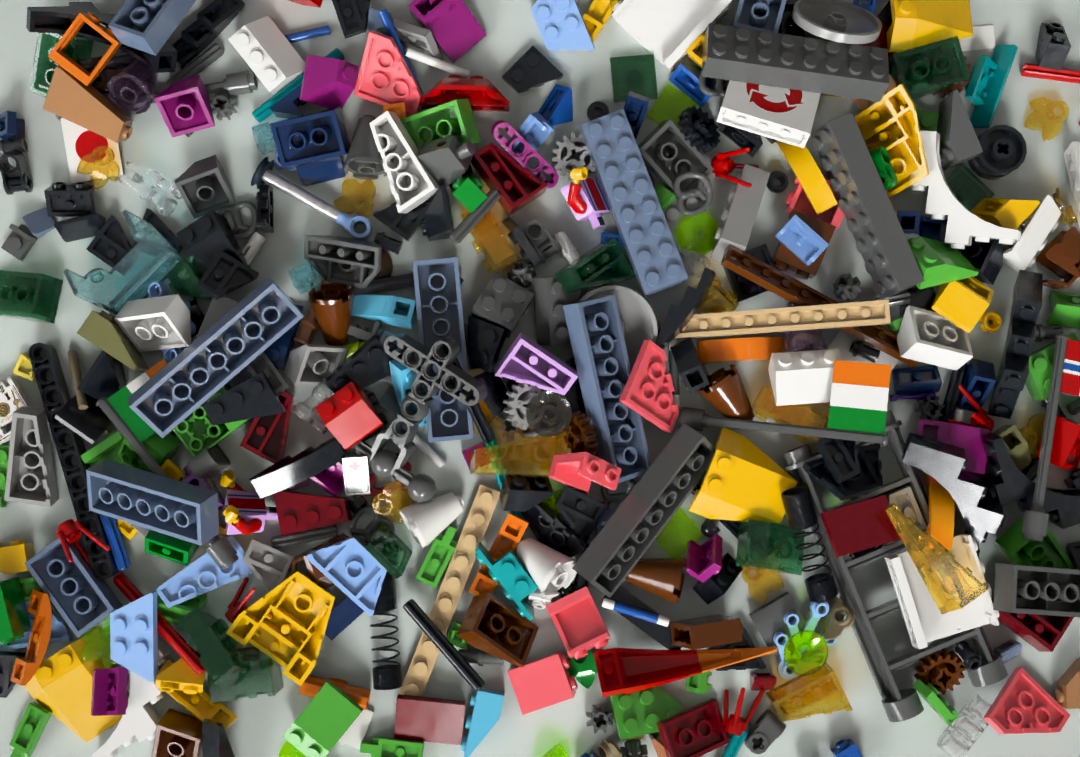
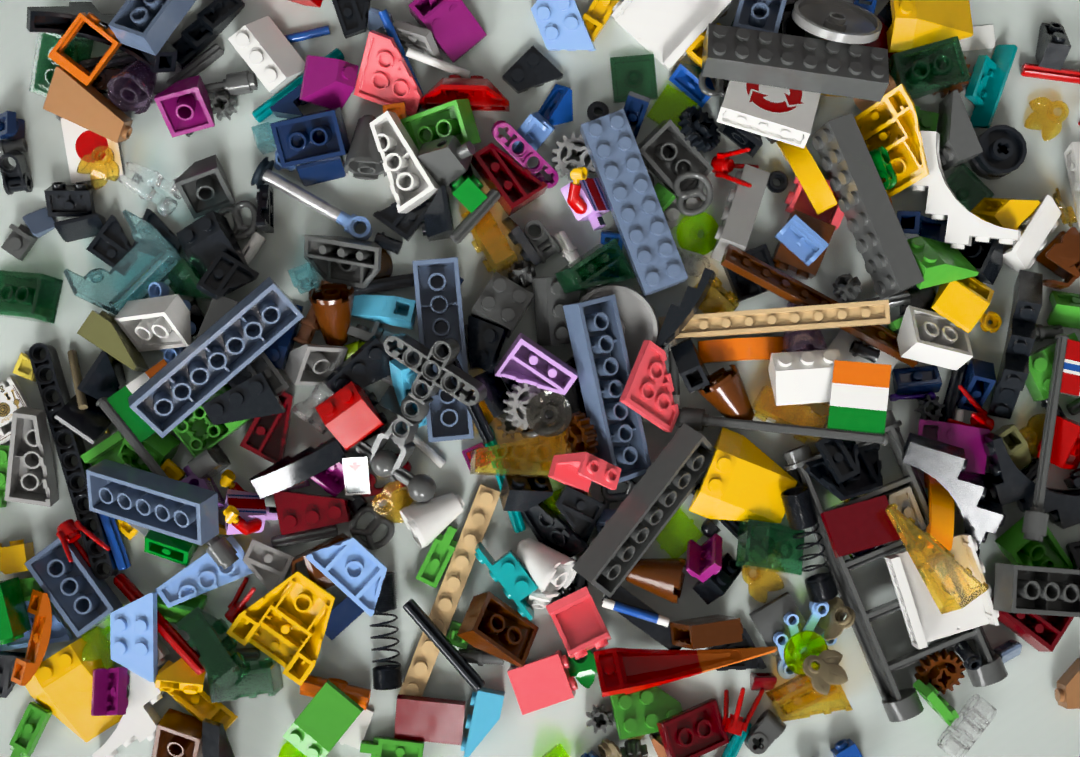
clear yellow plate [334,179,376,216] -> none
clear green plate [365,521,412,579] -> none
orange slope [468,512,529,595] -> none
bright green tile [686,671,712,694] -> none
coral plate [983,667,1070,734] -> none
none -> dark tan plate [802,650,848,695]

